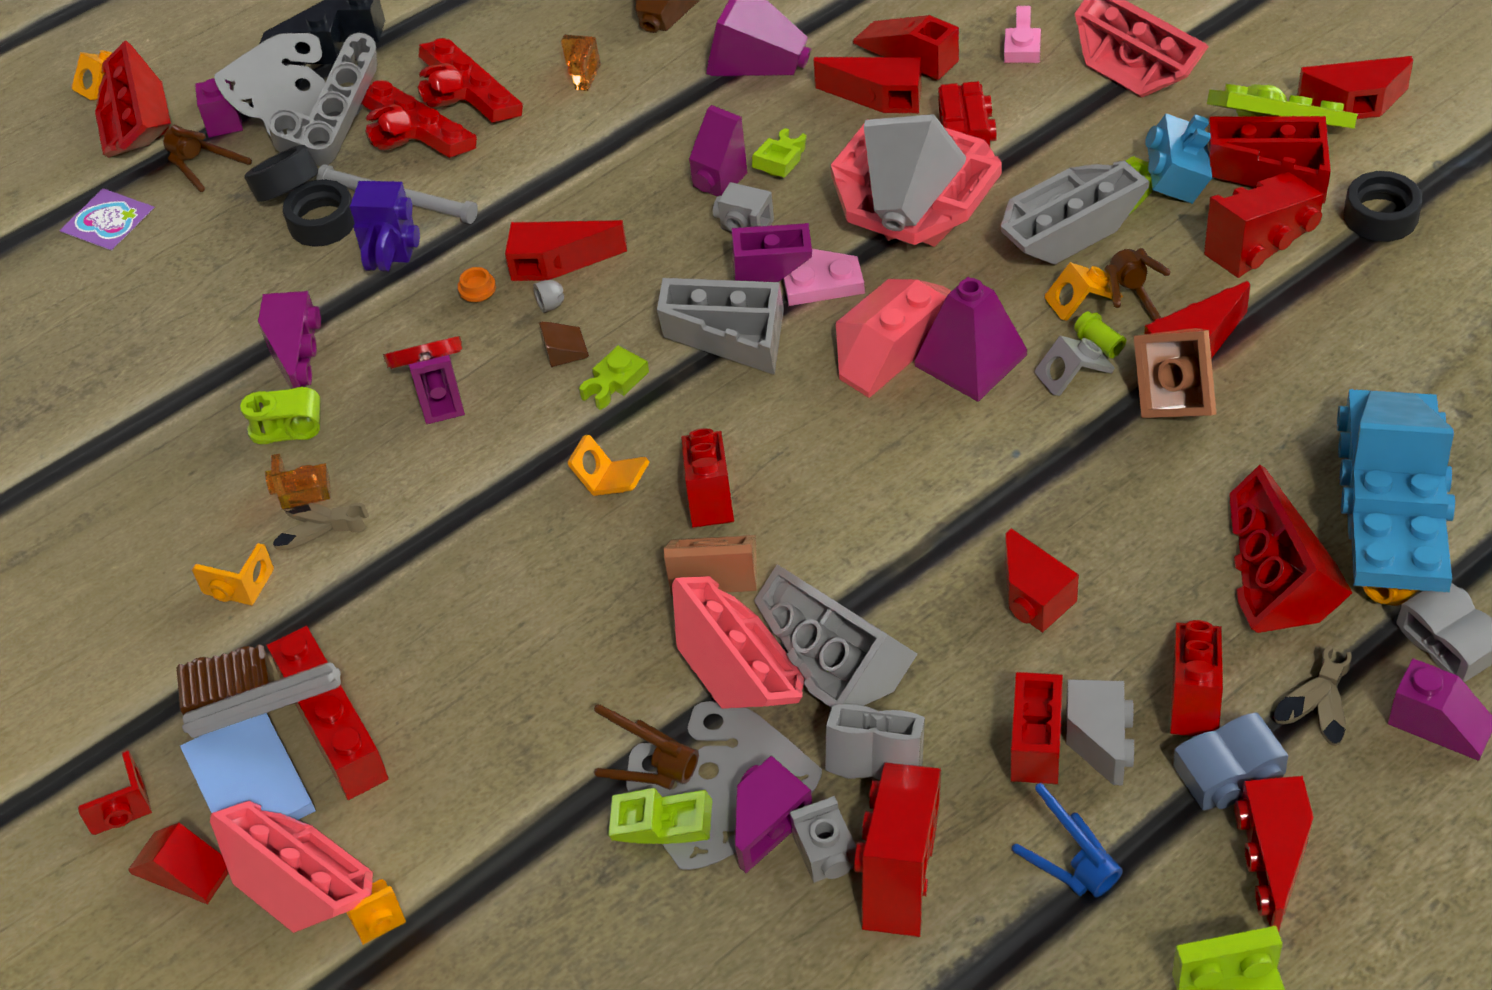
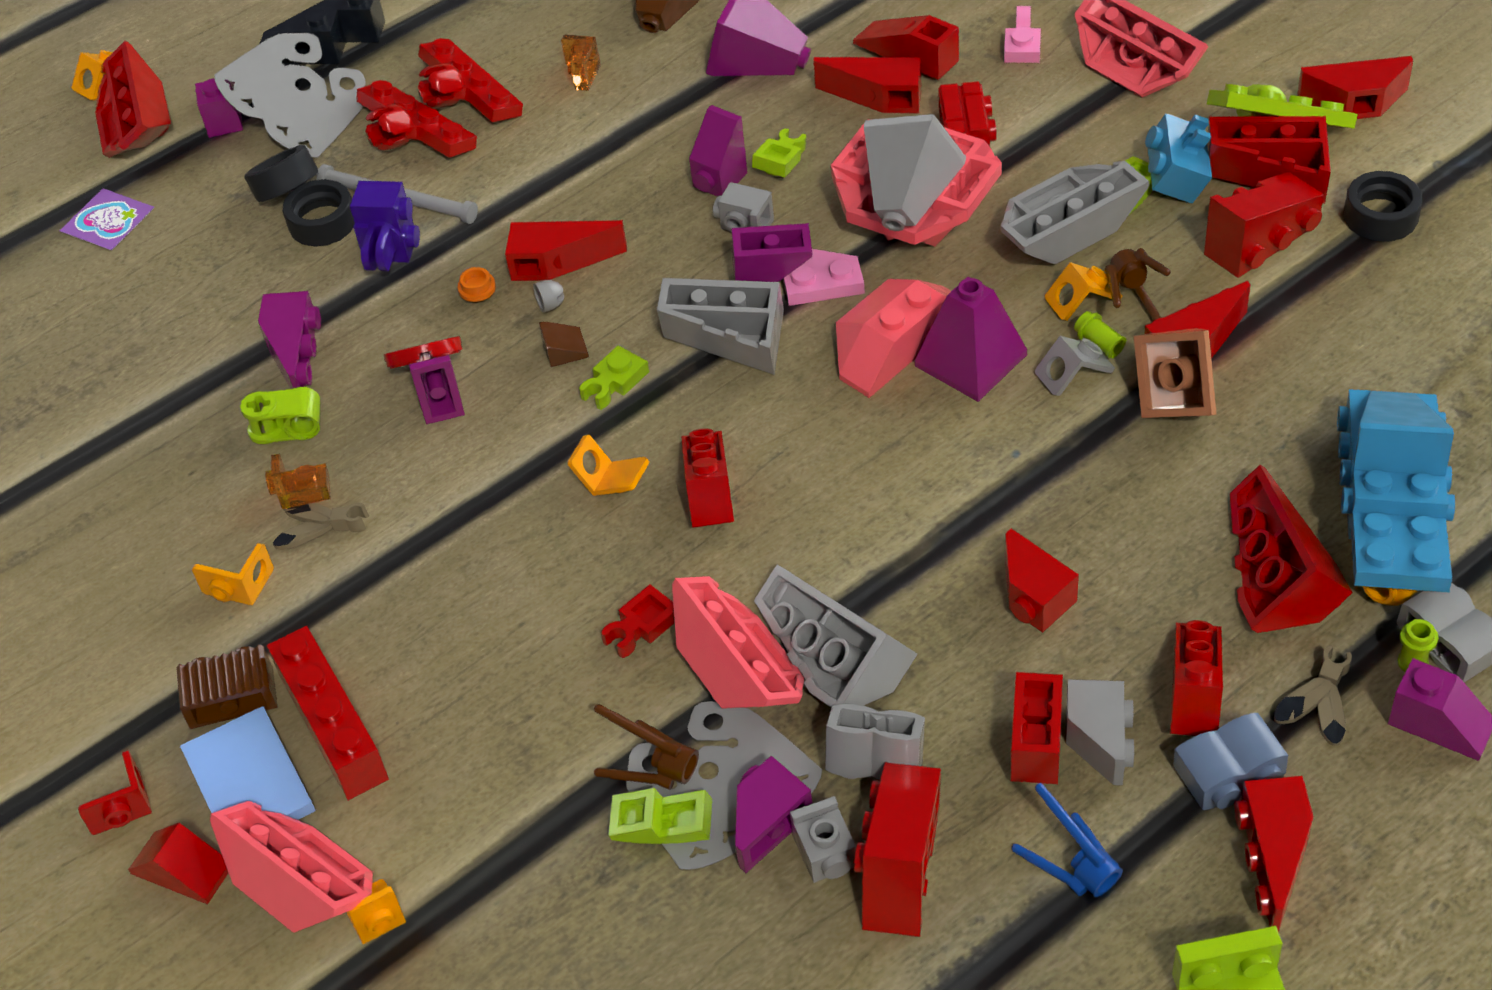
reddish brown plant [163,124,252,192] -> none
light grey axle [182,662,341,738] -> none
light grey beam [268,33,378,166] -> none
nougat slope [664,535,757,595] -> none
none -> red plate [601,584,675,658]
none -> lime pin [1397,619,1439,672]

